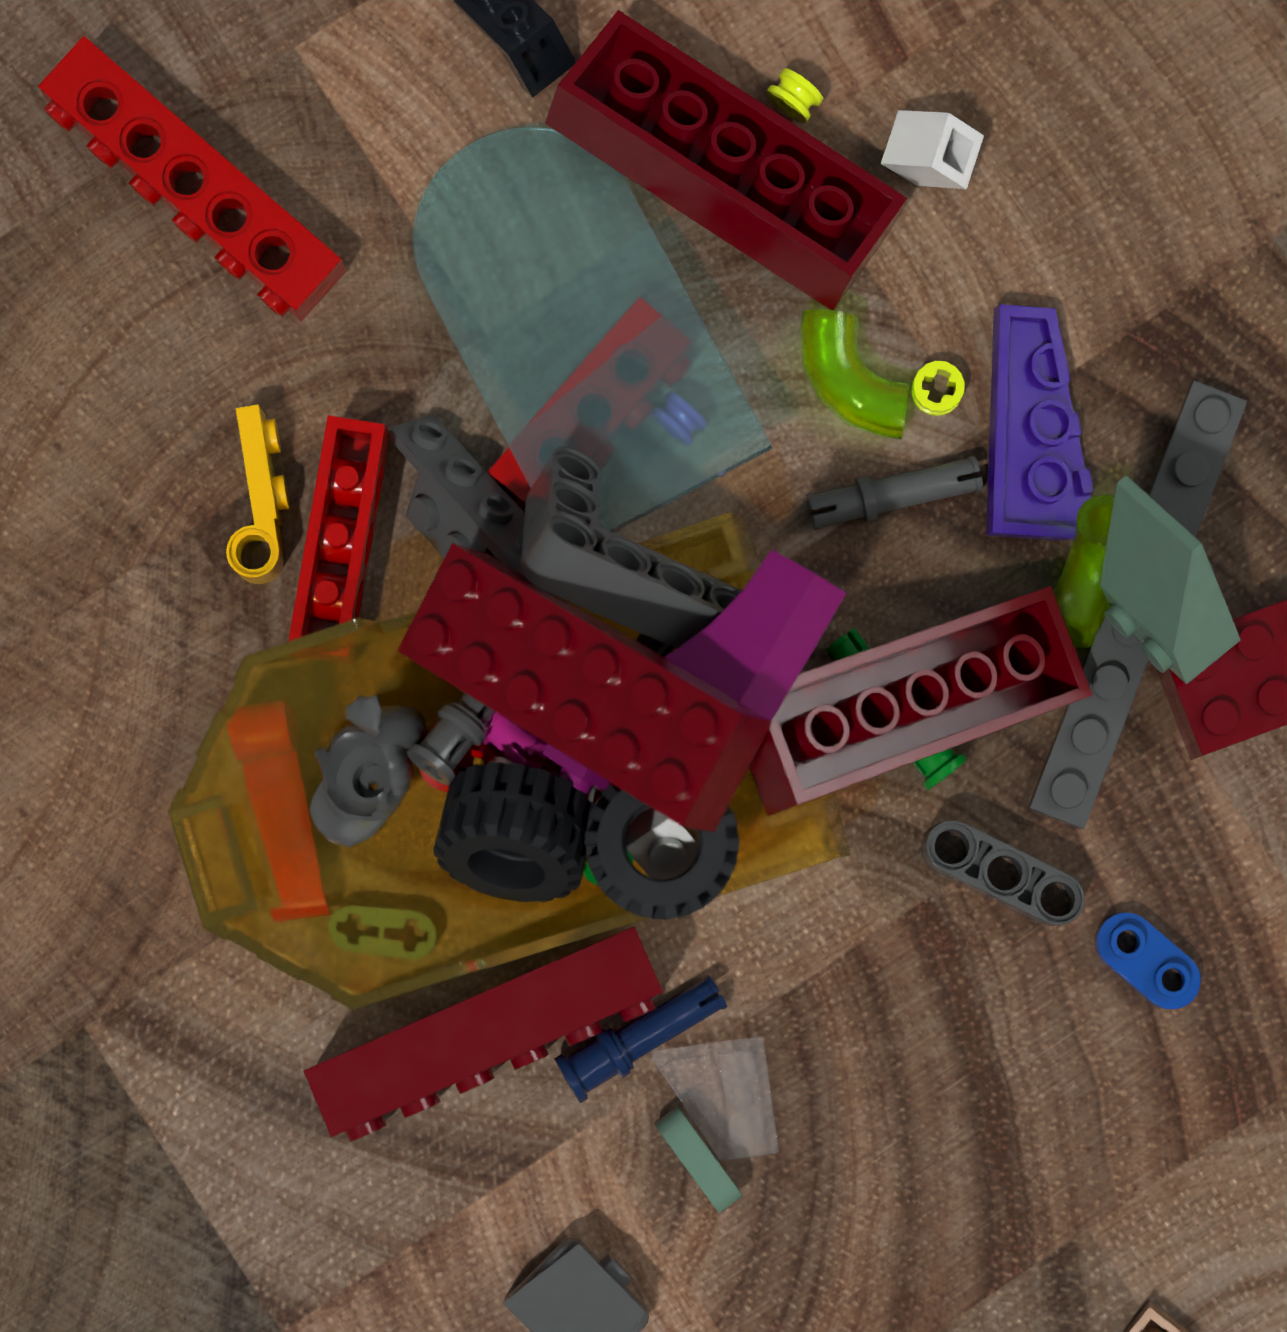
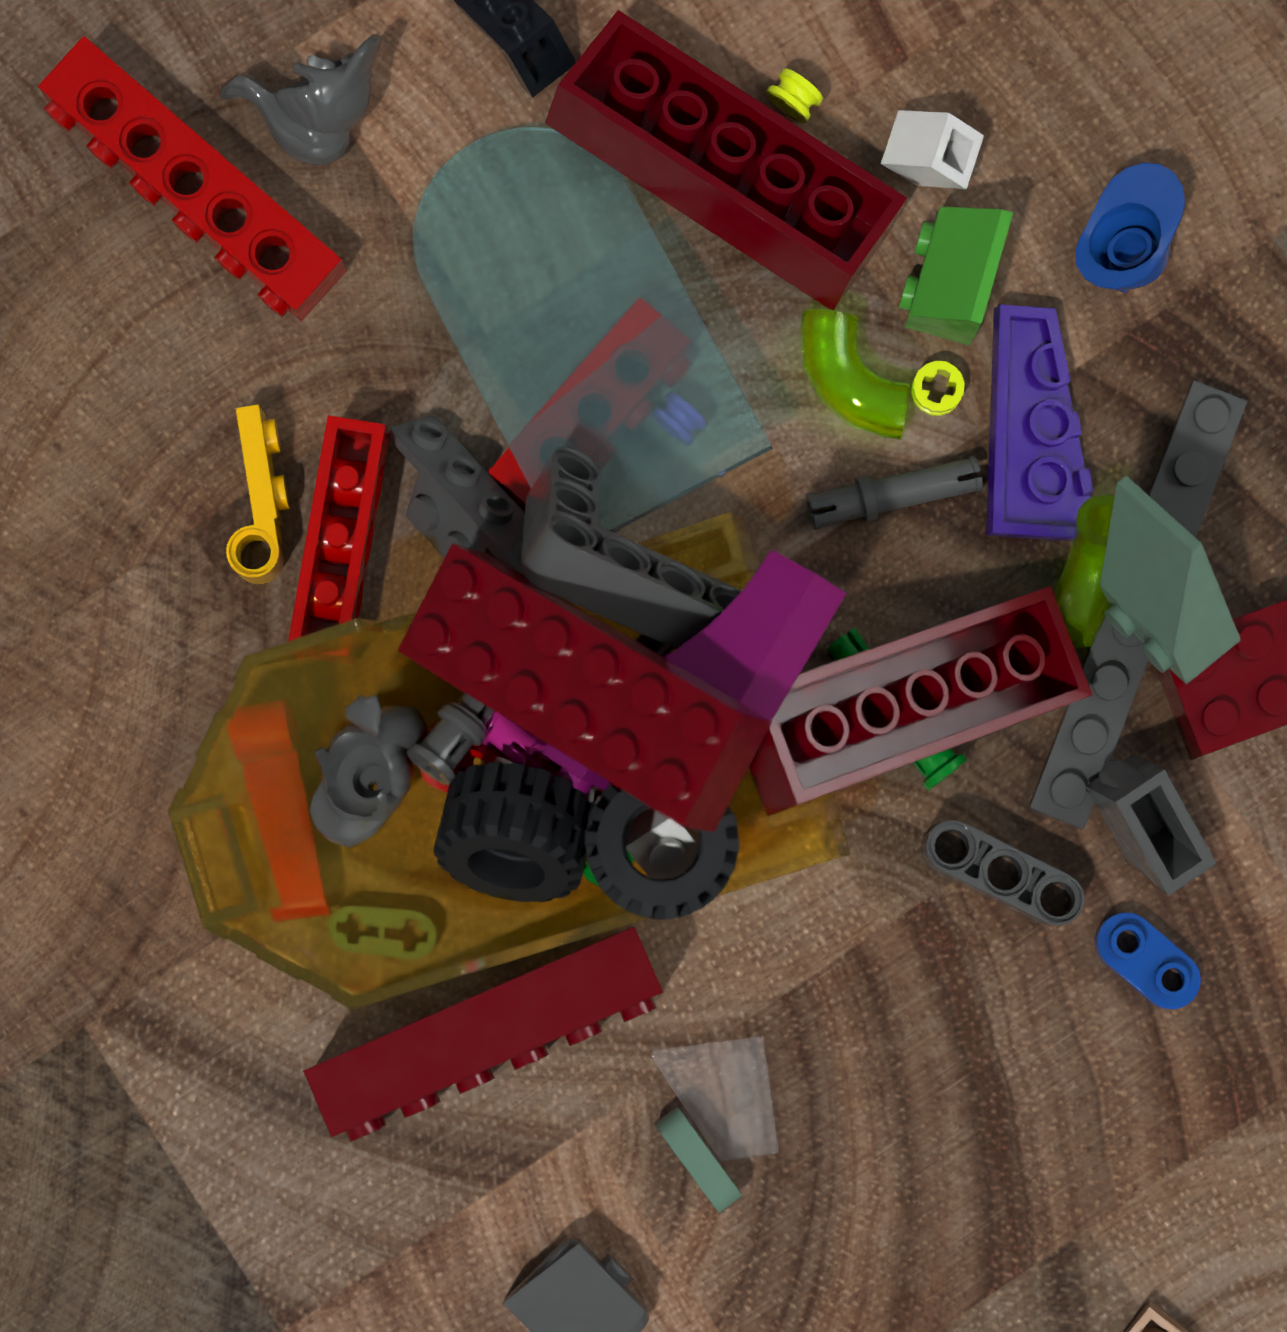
dark blue pin [554,975,727,1104] -> none
none -> dark grey piece [220,34,382,165]
none -> bright green slope [898,207,1013,346]
none -> blue piece [1075,163,1185,294]
none -> dark grey torso [1085,755,1217,896]

